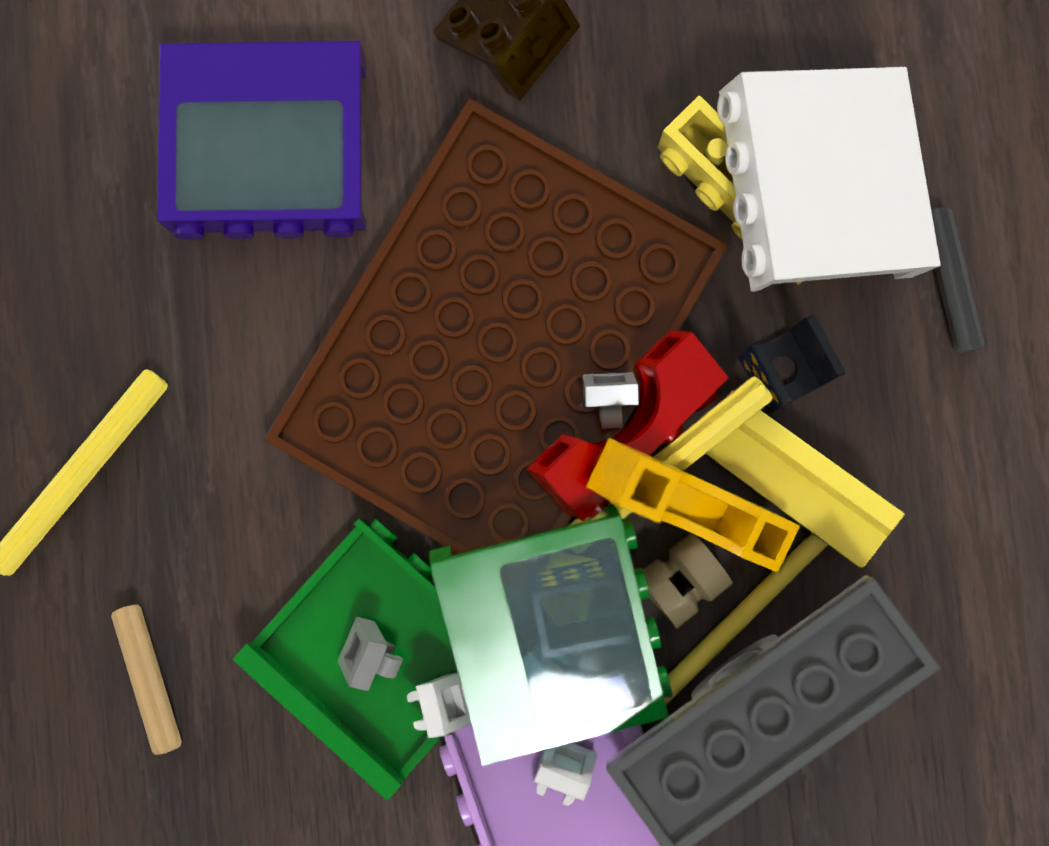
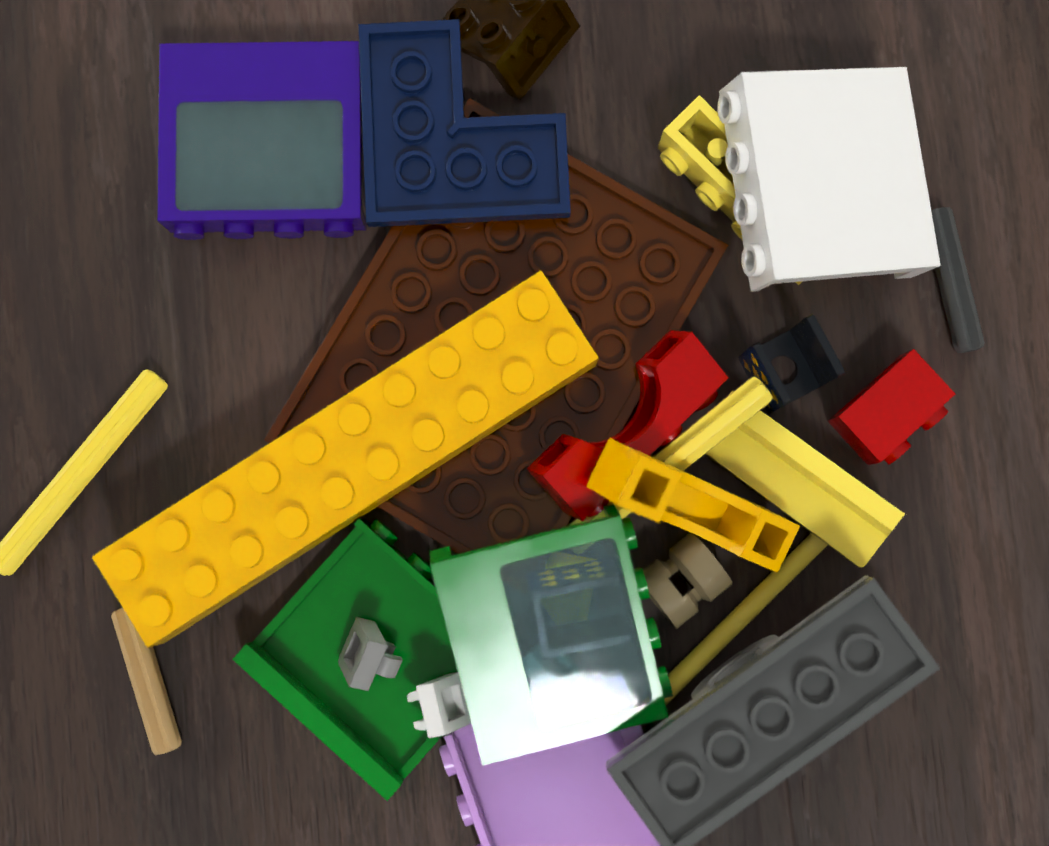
white tile [534,743,597,806] -> none
light grey tile [582,372,638,429] -> none
none -> yellow brick [92,271,599,648]
none -> dark blue plate [358,19,571,227]
none -> red brick [828,349,956,465]

